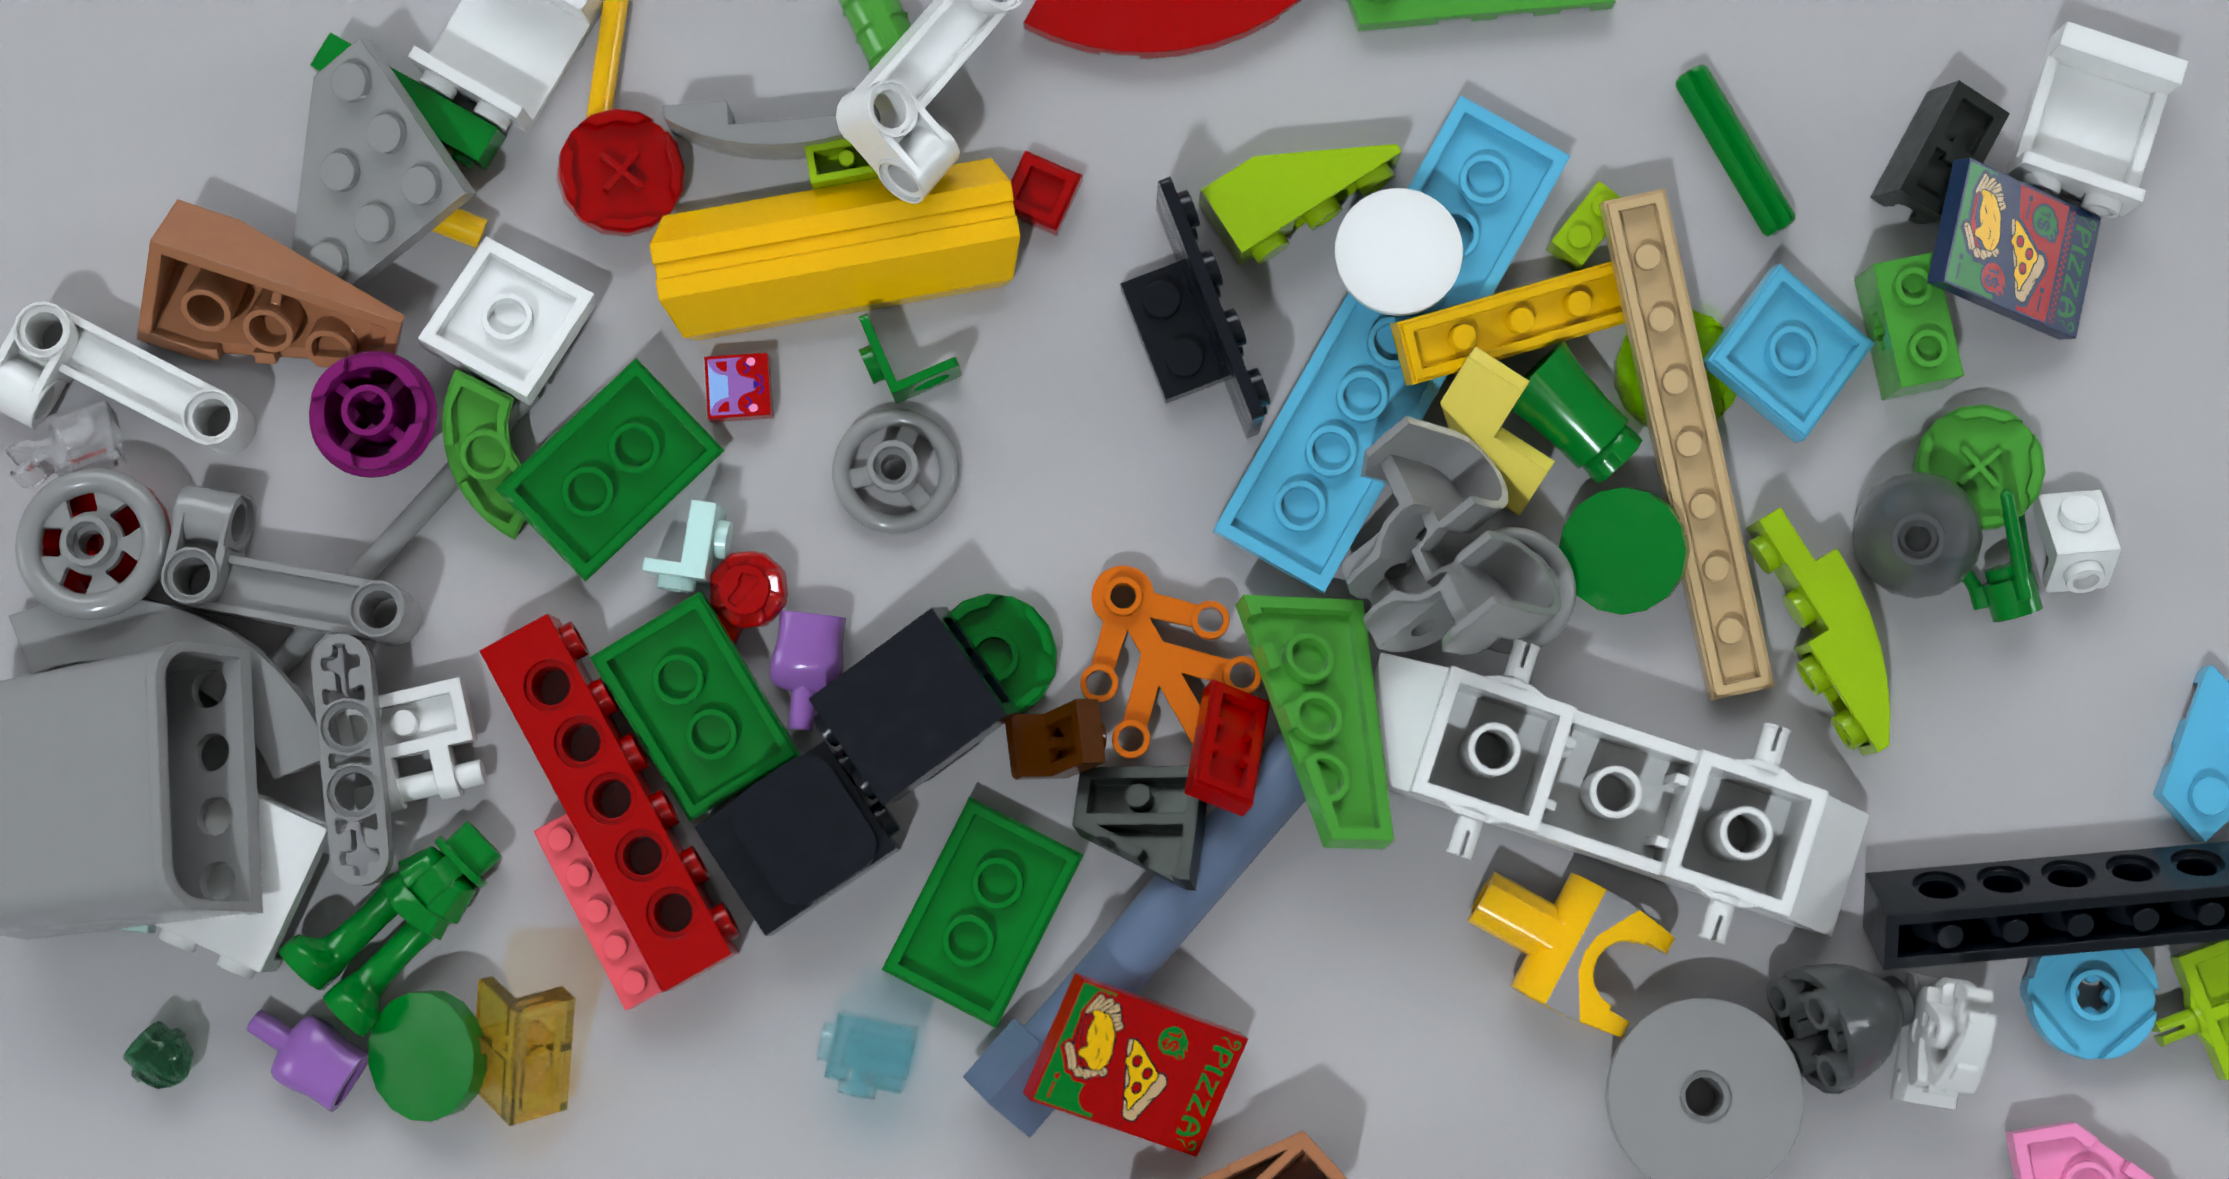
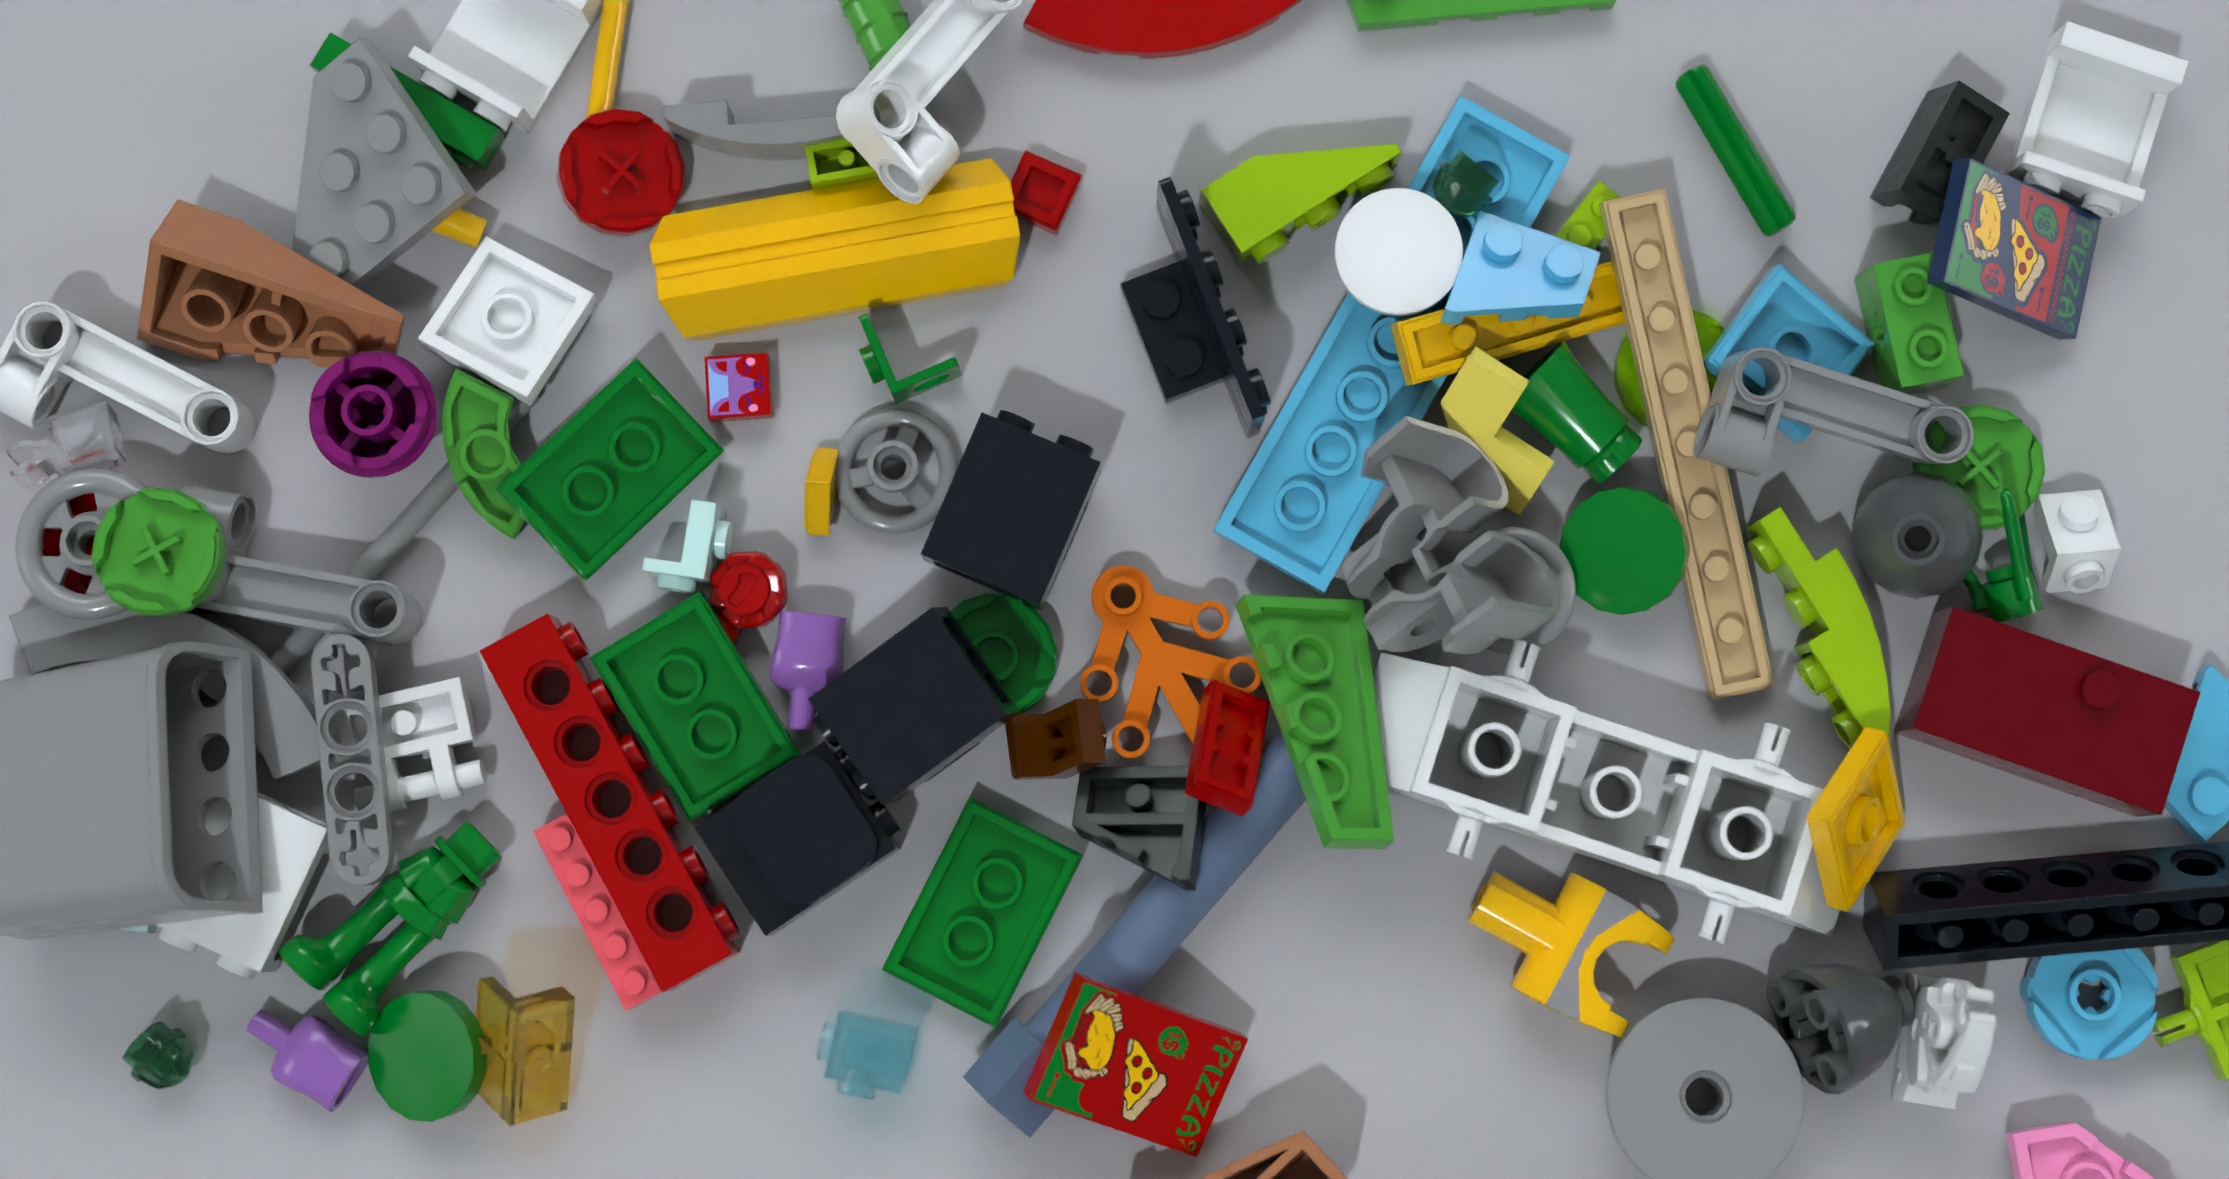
none -> bright green tile [91,487,227,618]
none -> yellow tile [804,447,839,536]
none -> black brick [921,410,1101,610]
none -> clear green plate [1432,150,1499,217]
none -> medium azure wing [1440,211,1601,325]
none -> light grey piece [1693,347,1974,477]
none -> yellow tile [1806,727,1906,912]
none -> dark red brick [1893,606,2201,817]

